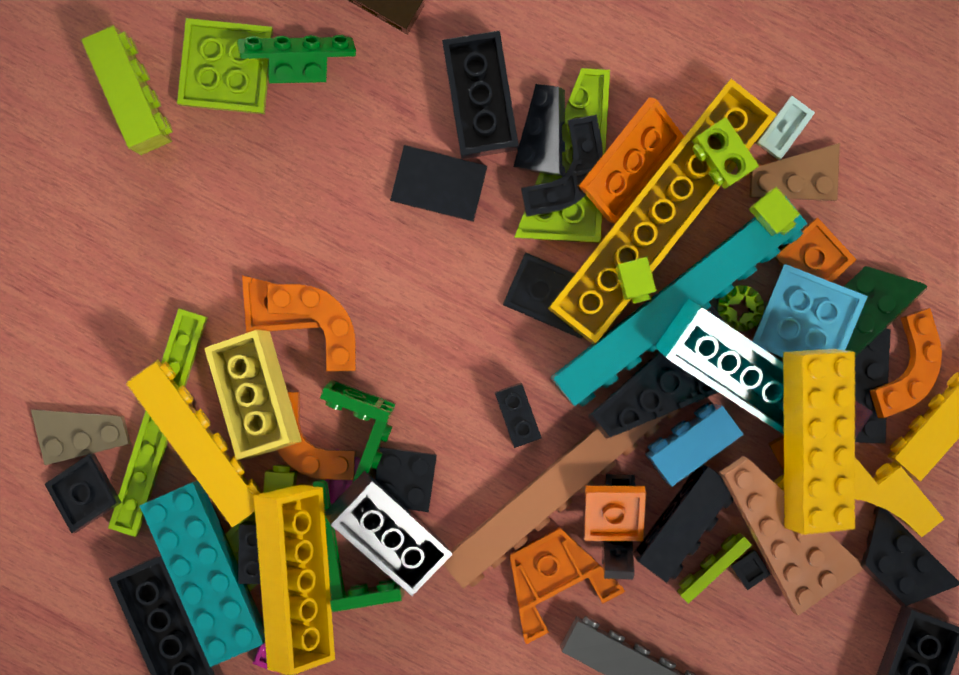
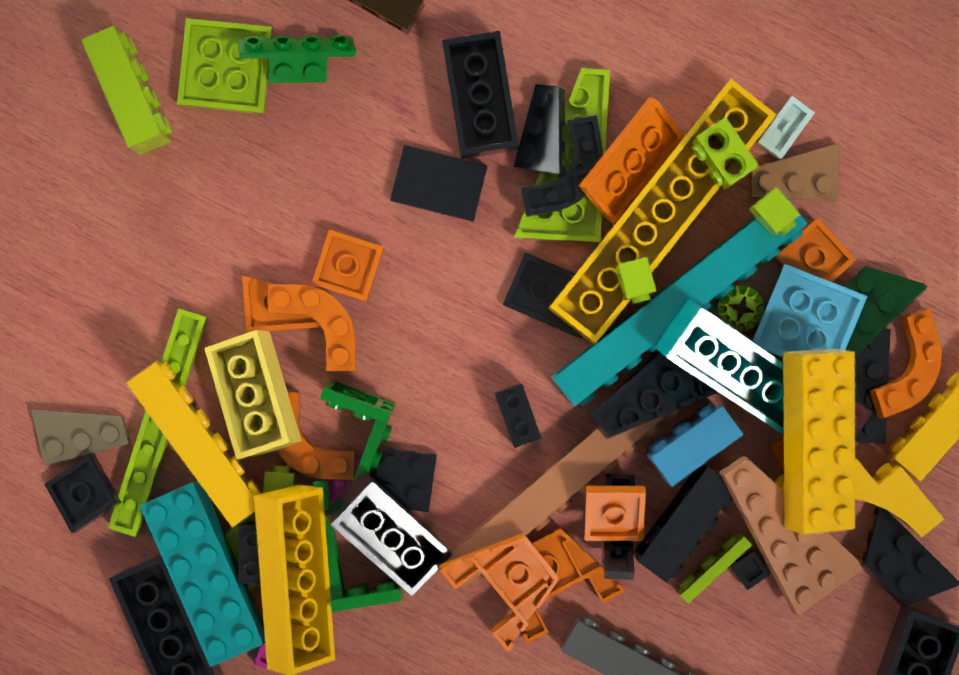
none -> orange plate [311,229,384,302]
none -> orange wing [438,533,560,653]

